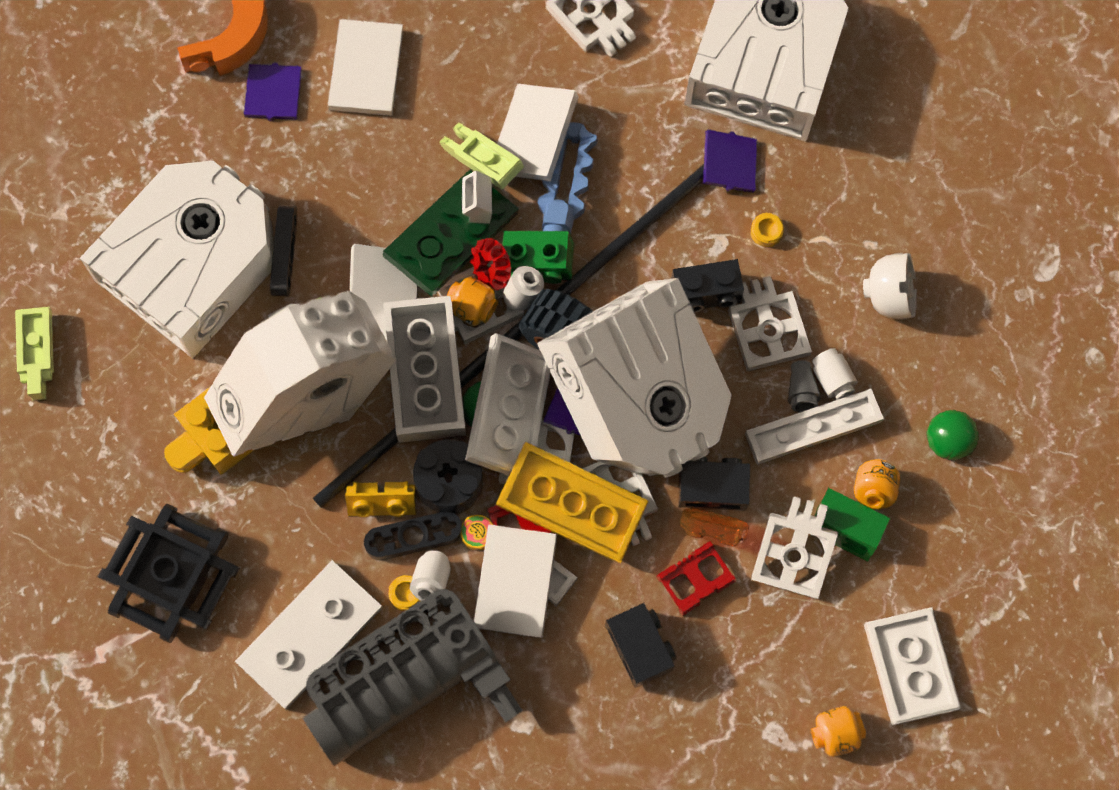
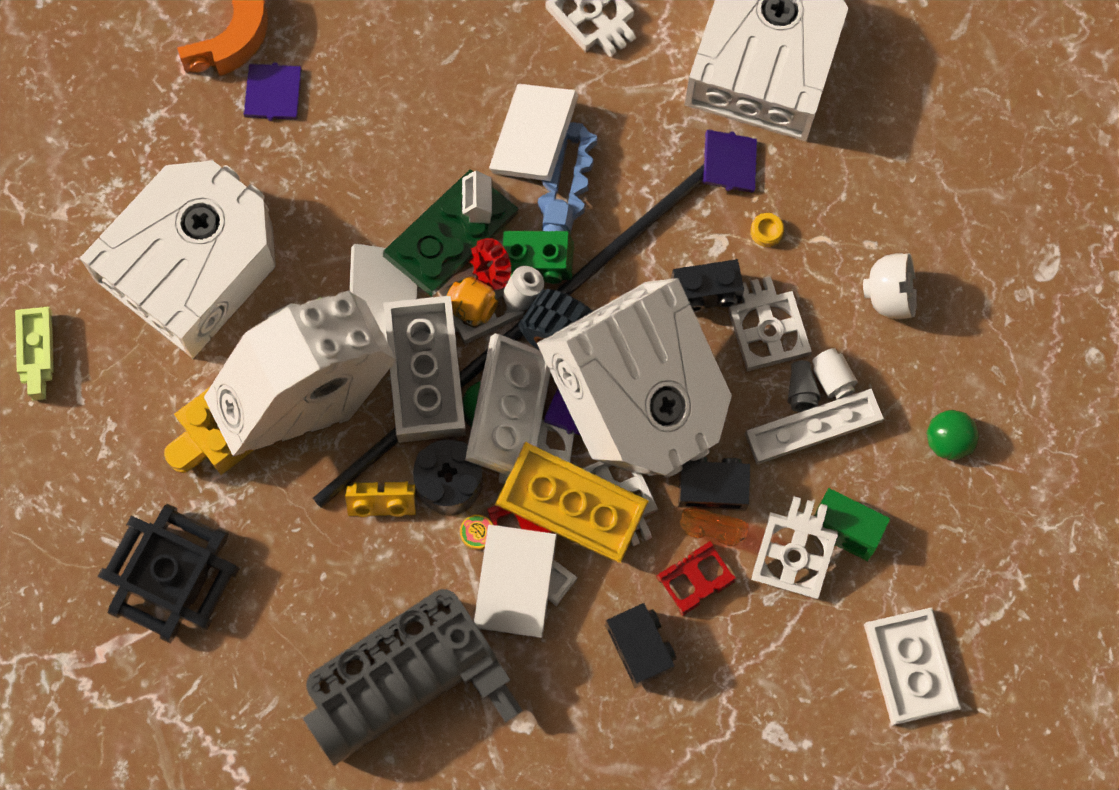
white plate [235,560,383,710] -> none
black beam [270,205,297,297] -> none
white tile [328,19,403,116] -> none
black beam [364,511,462,561] -> none
yellow tile [388,575,421,611] -> none
white brick [410,551,451,601] -> none
yellowish green hinge [440,123,524,190] -> none
light orange head [811,706,866,757] -> none
light orange head [854,459,901,510] -> none

